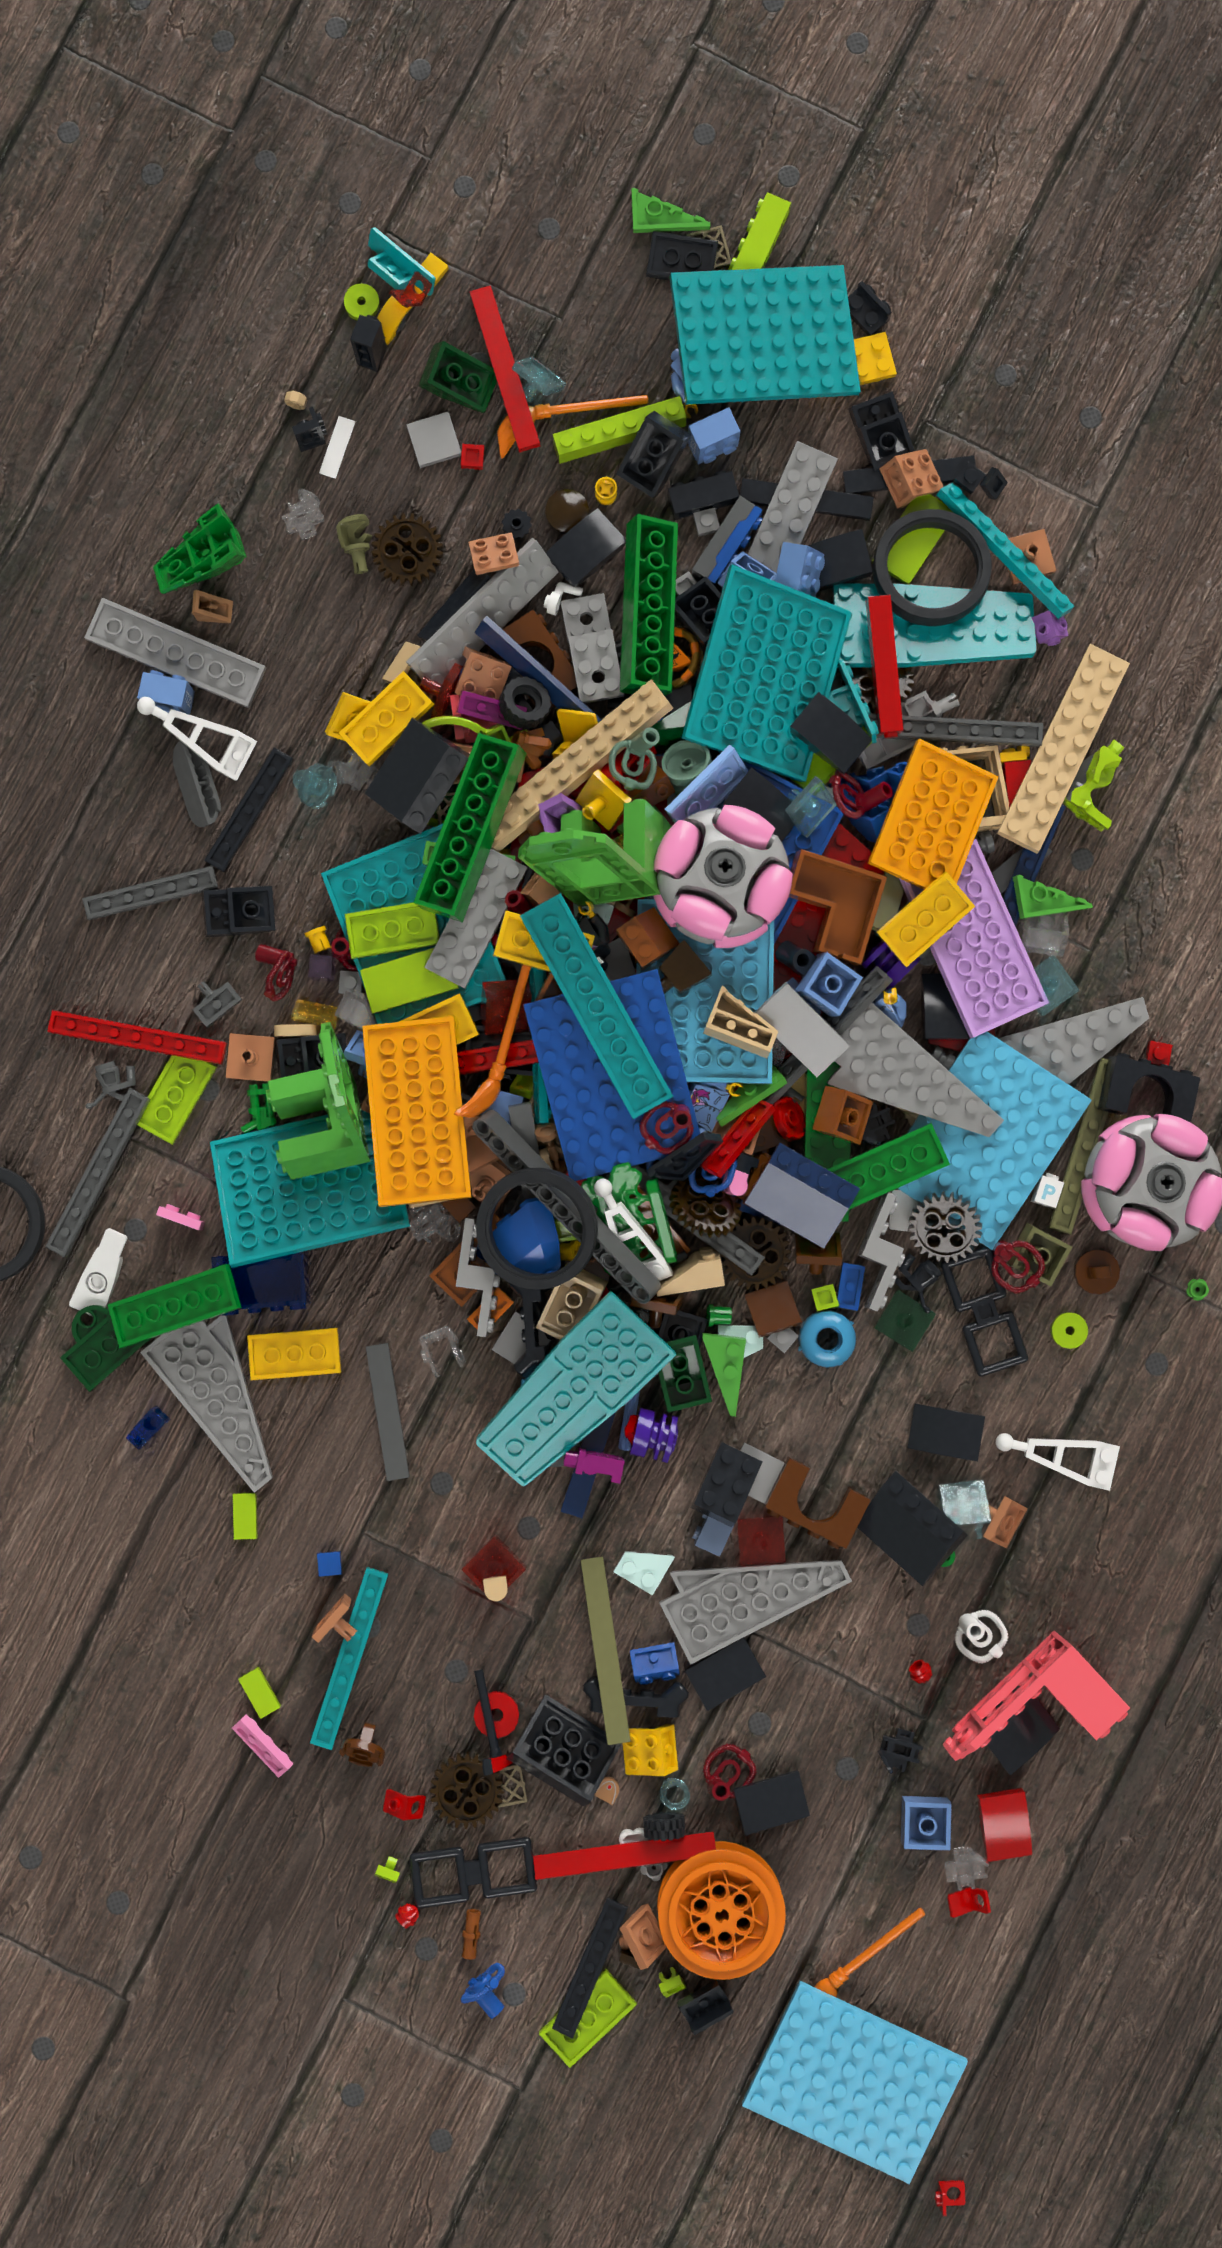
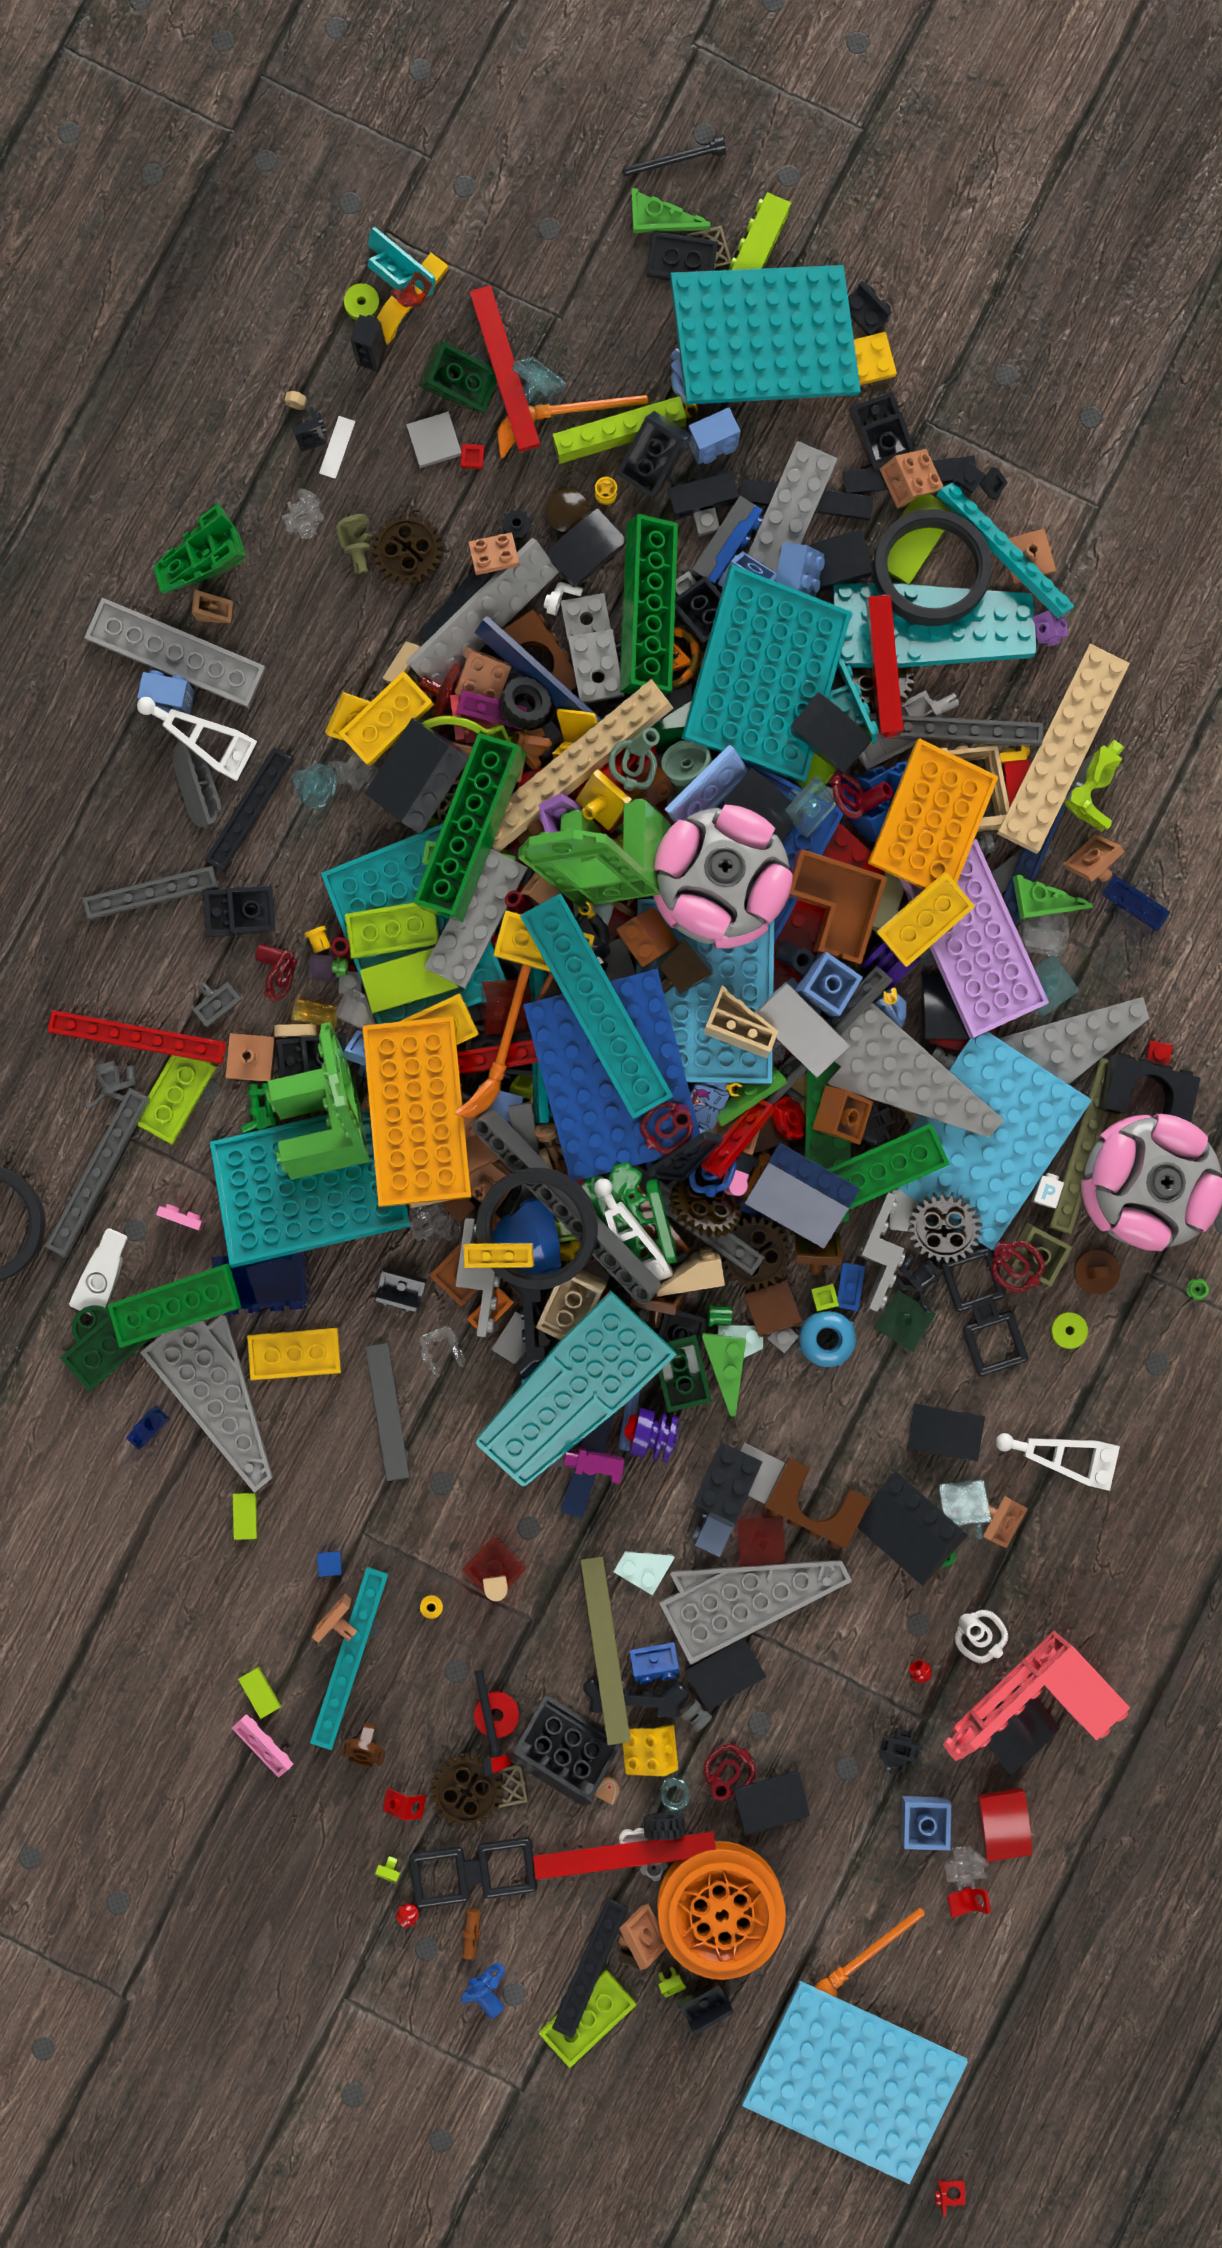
none -> bright green plate [332,957,348,978]
none -> black bracket [374,1268,427,1312]
none -> yellow plate [420,1595,443,1619]
none -> yellow tile [463,1243,534,1268]
none -> black piece [622,136,726,176]
none -> dark grey wheel [680,1700,712,1733]
none -> nougat tile [1063,834,1124,882]
none -> clear blue plate [1101,875,1170,931]

